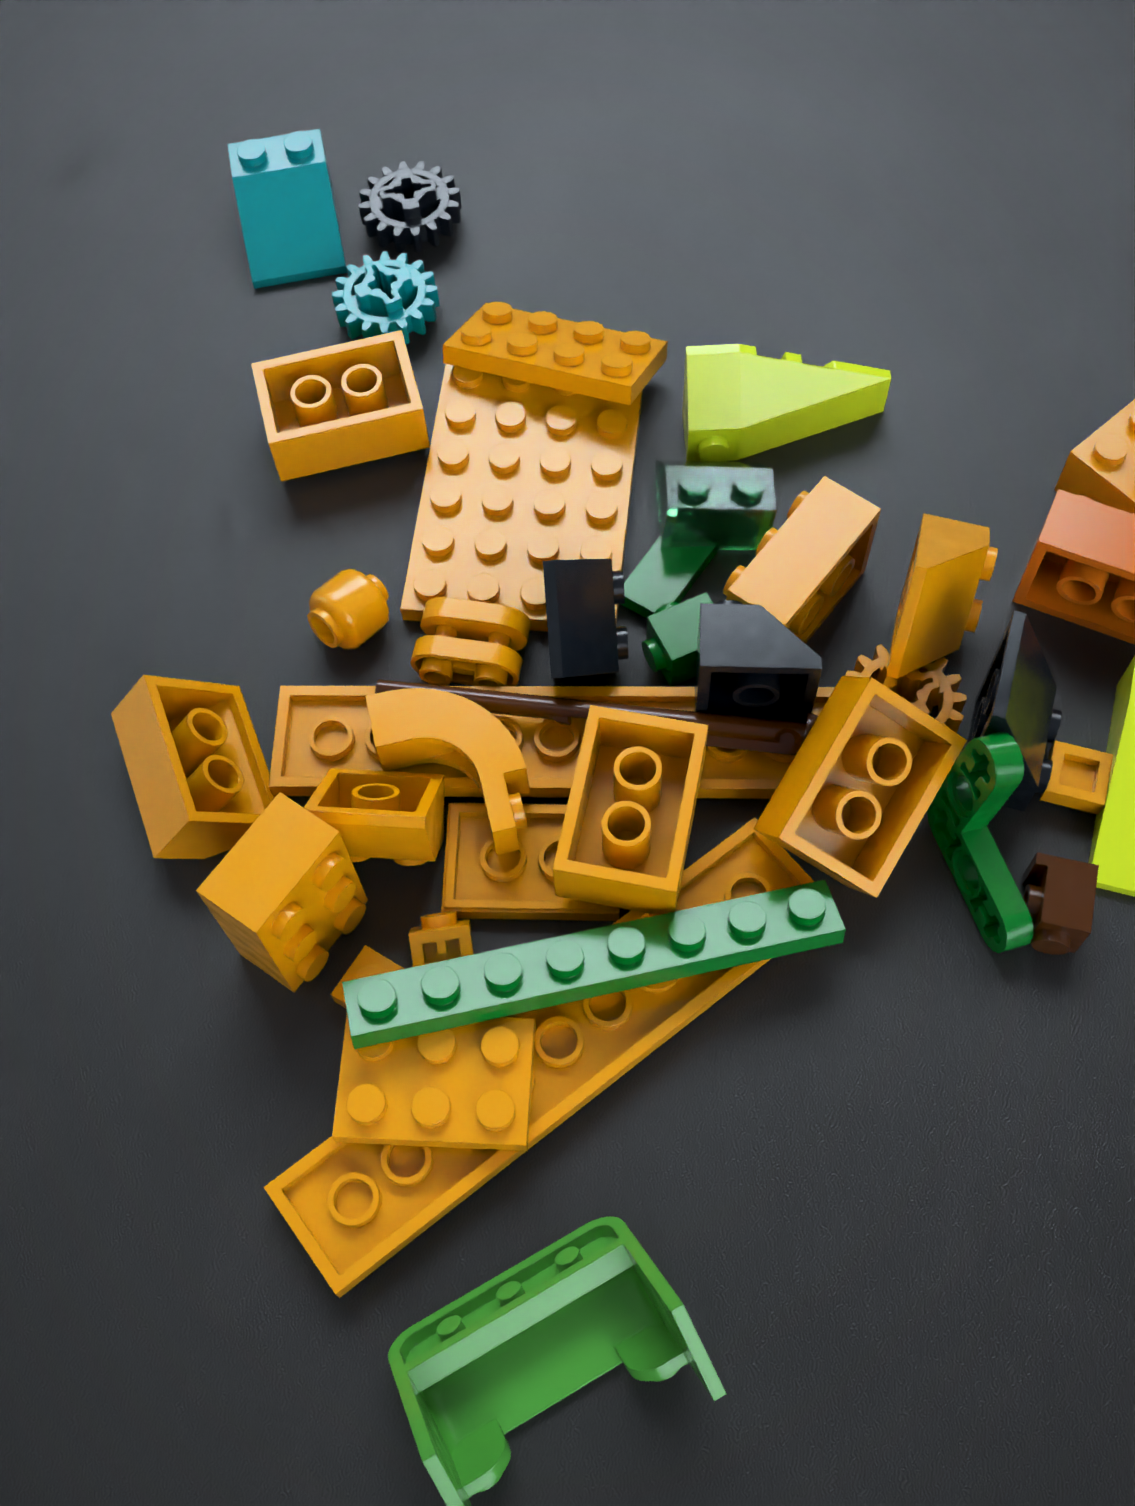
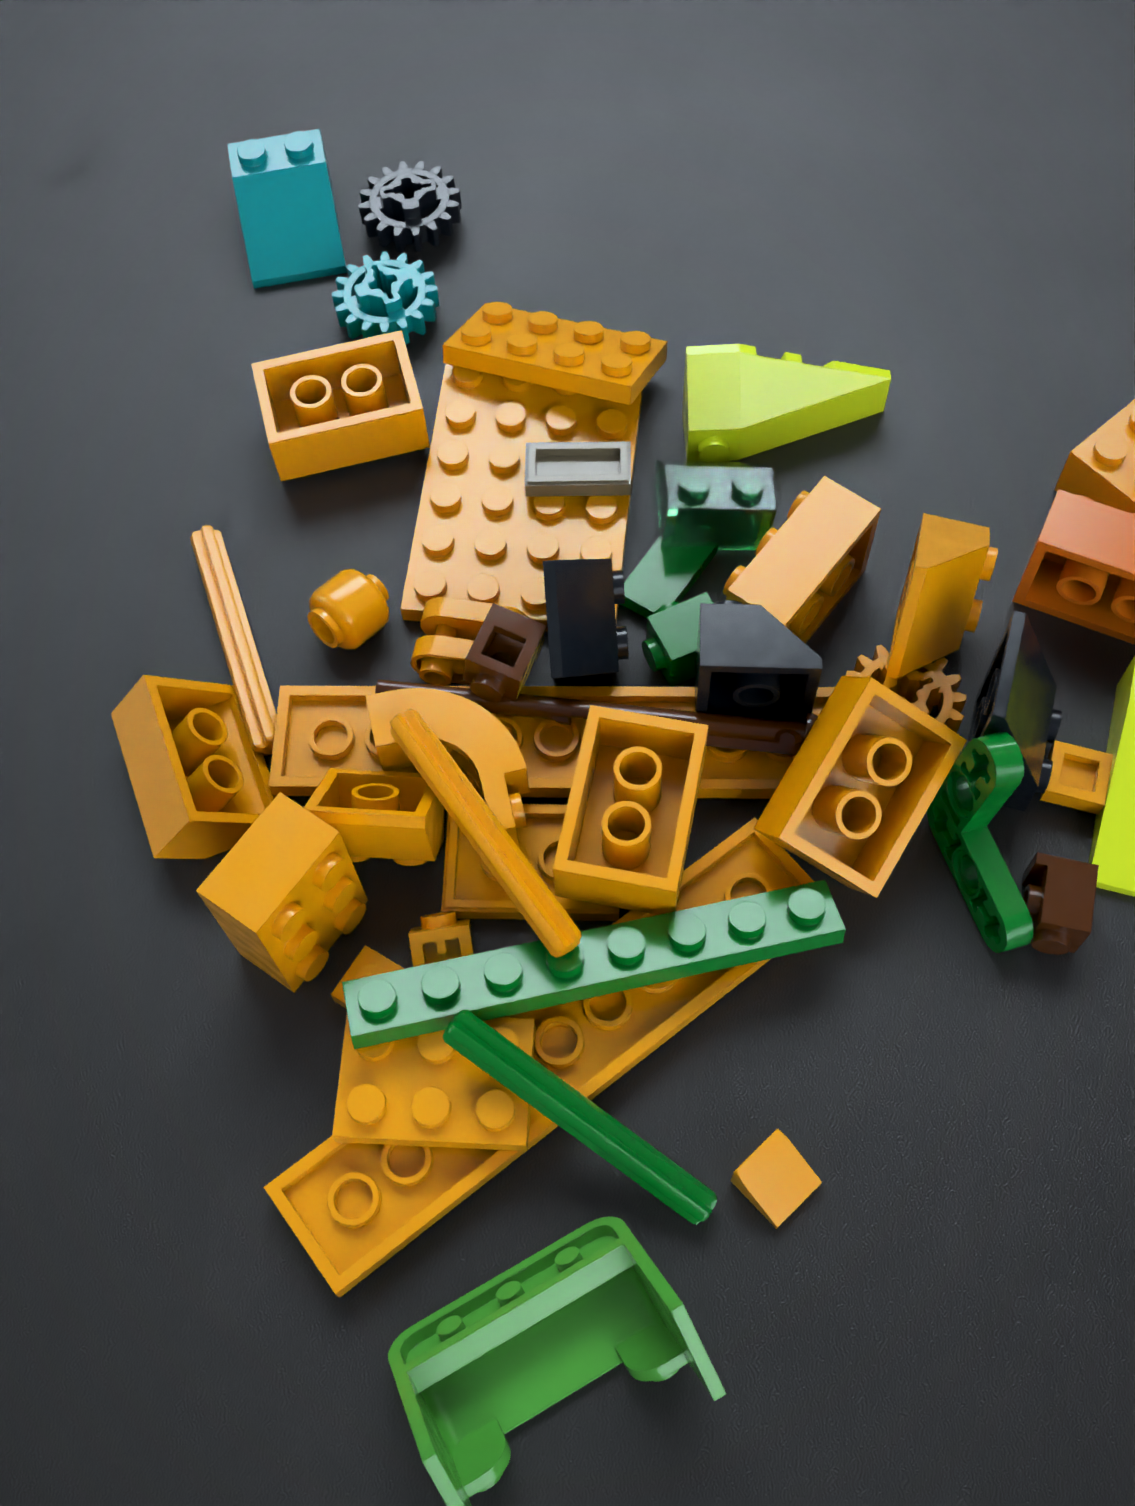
none -> light orange axle [190,525,277,756]
none -> light orange axle [390,709,582,958]
none -> green axle [442,1009,717,1224]
none -> reddish brown brick [463,603,547,703]
none -> tile [525,441,631,497]
none -> light orange slope [730,1128,822,1229]

